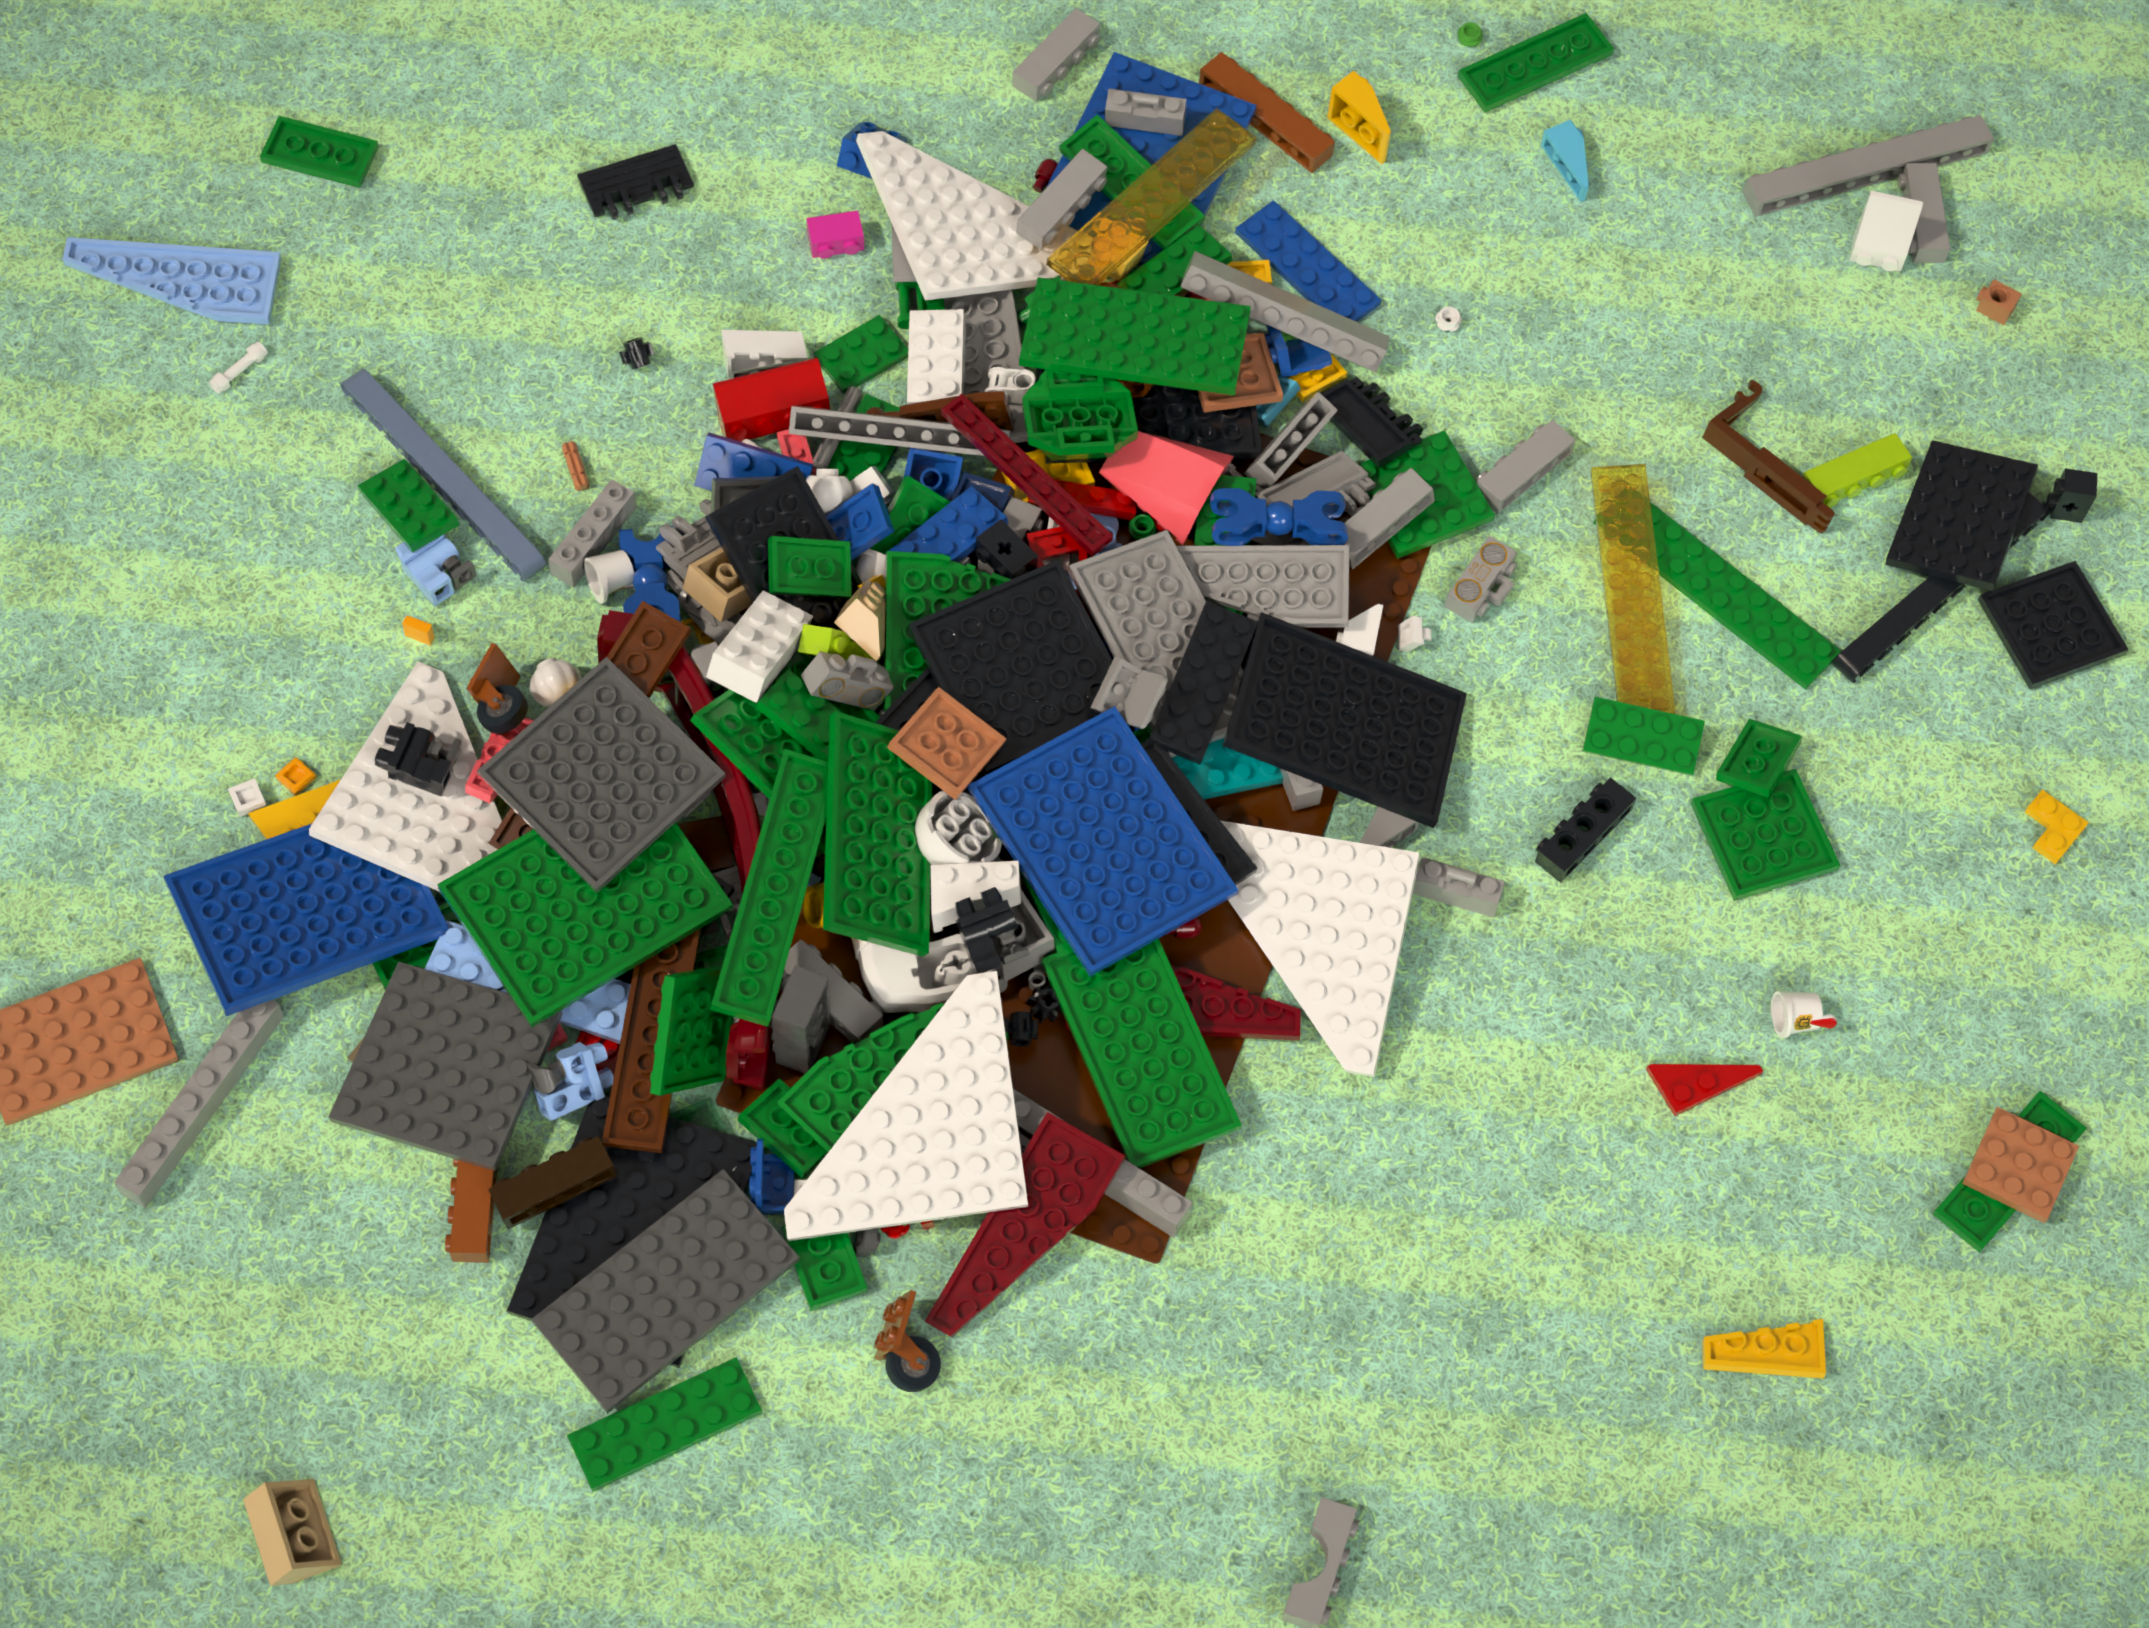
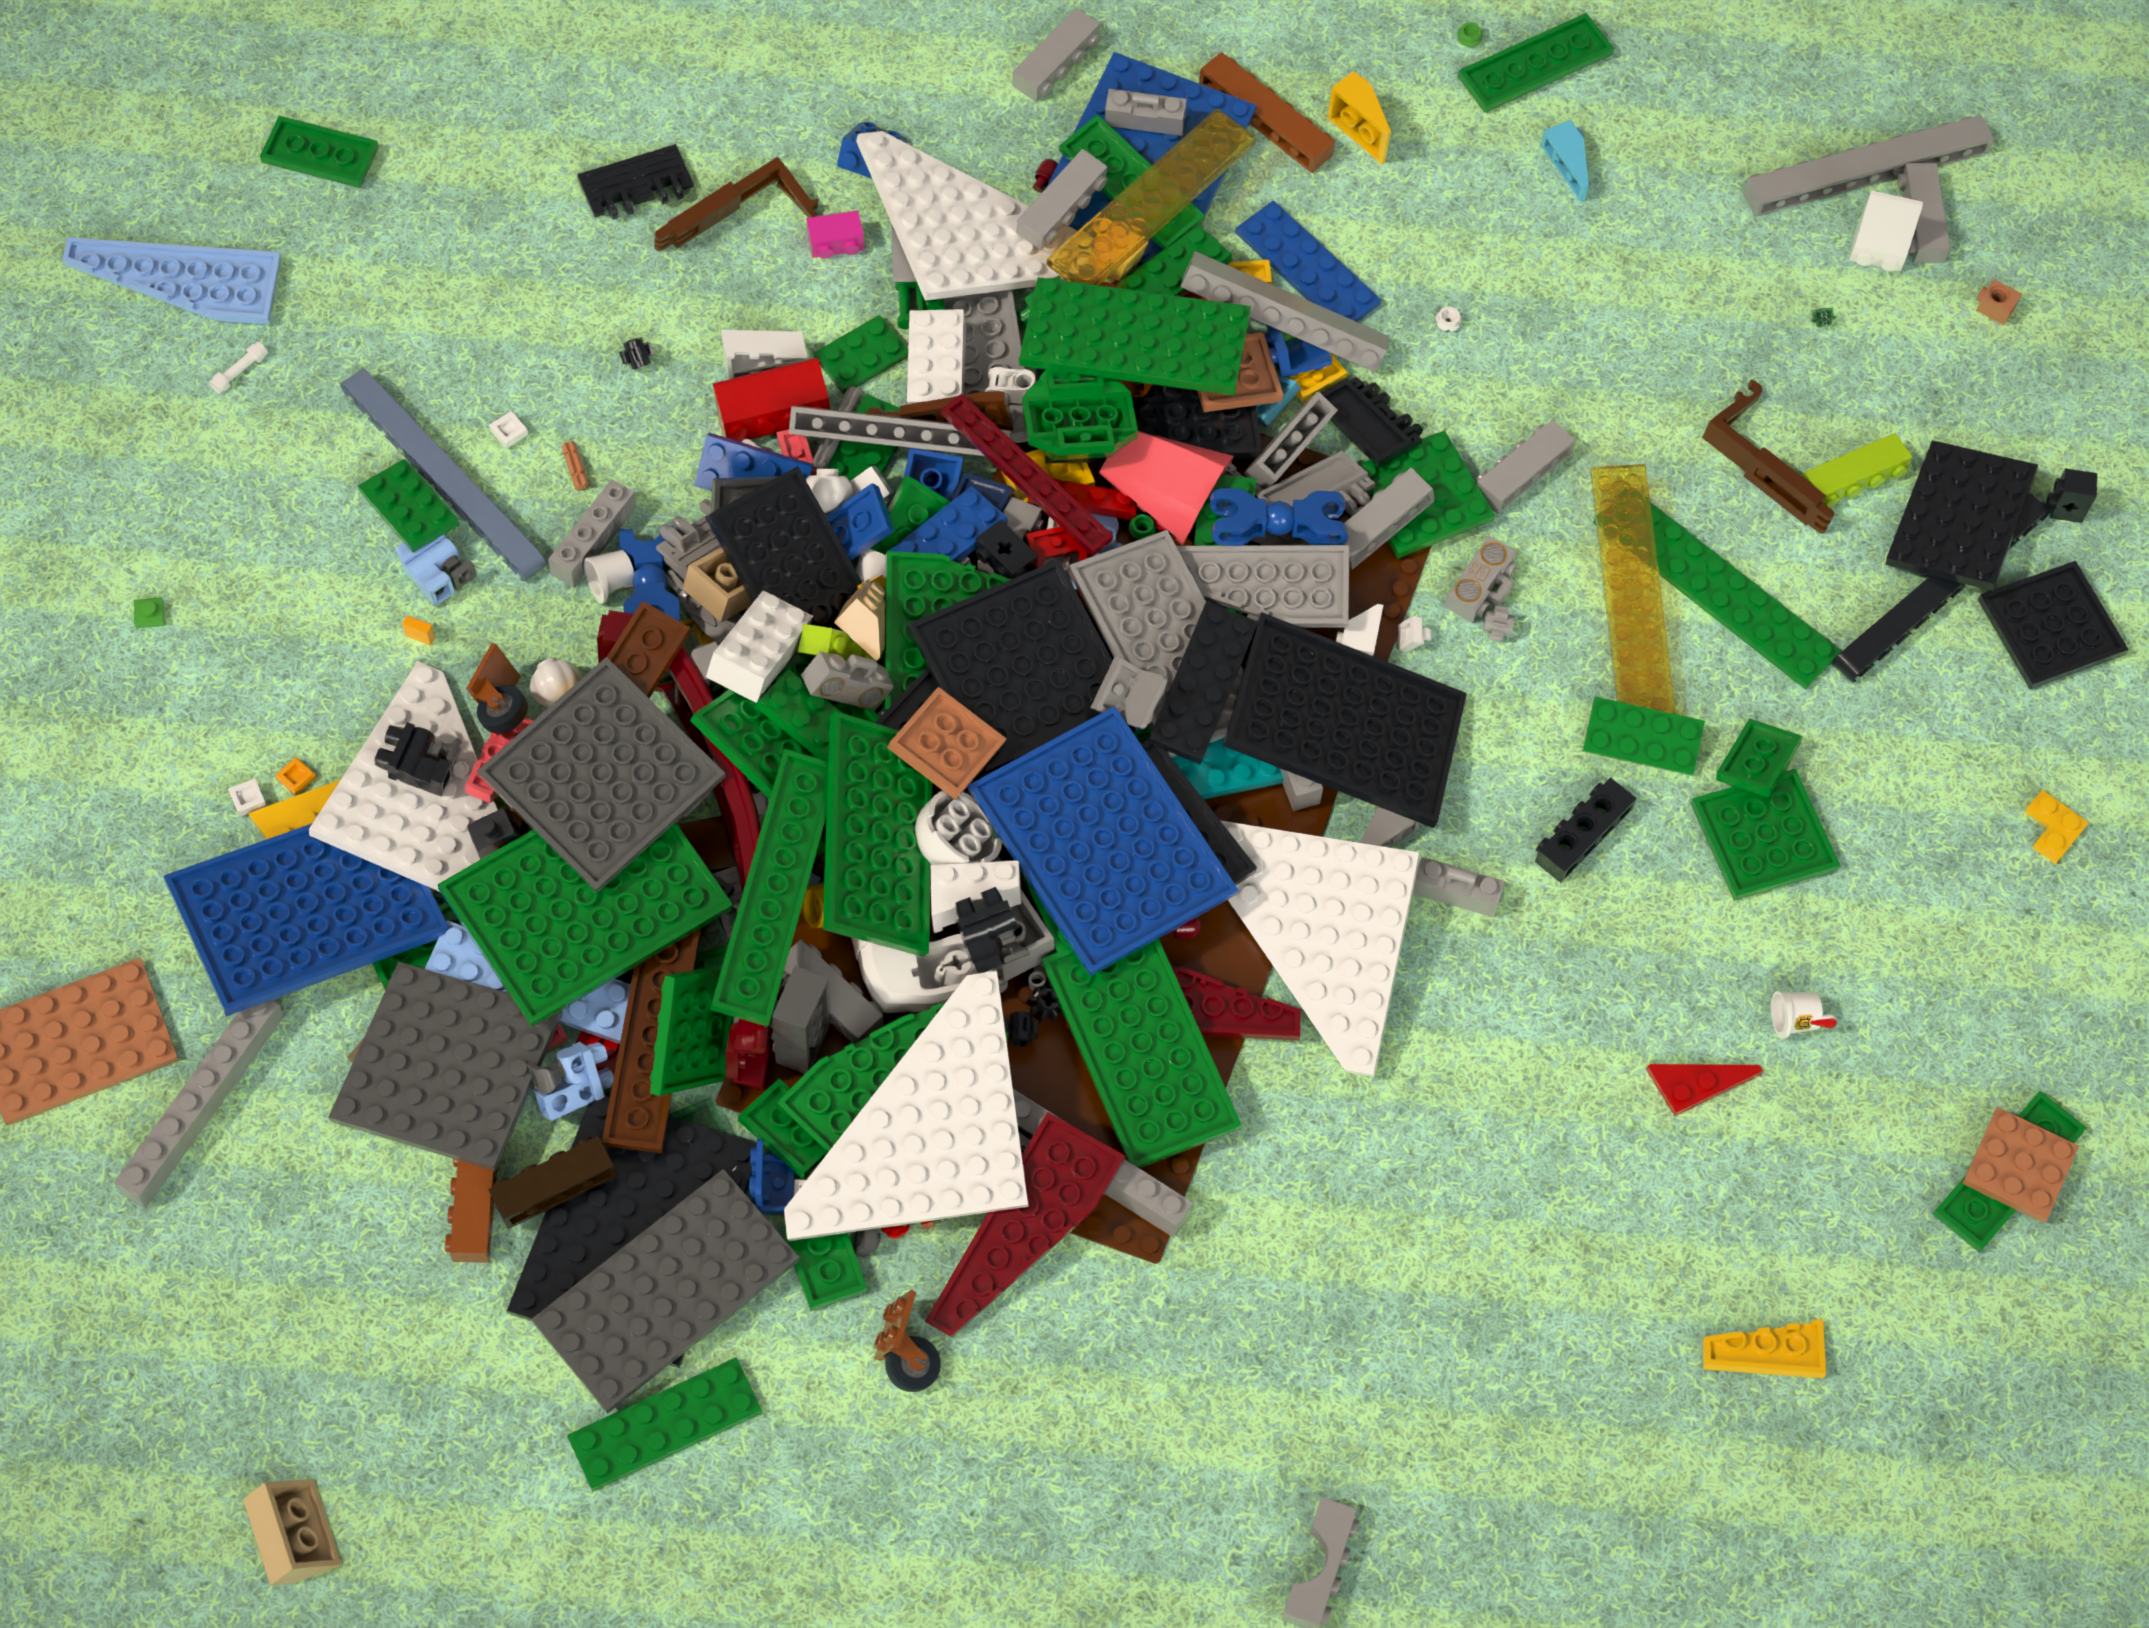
green plate [768,536,852,599] -> none
none -> bright green plate [134,597,164,628]
none -> black torso [467,808,529,860]
none -> white plate [489,411,528,449]
none -> reddish brown hinge [654,156,819,251]
none -> light grey gear [1483,605,1514,641]
none -> clear green plate [1810,308,1837,327]

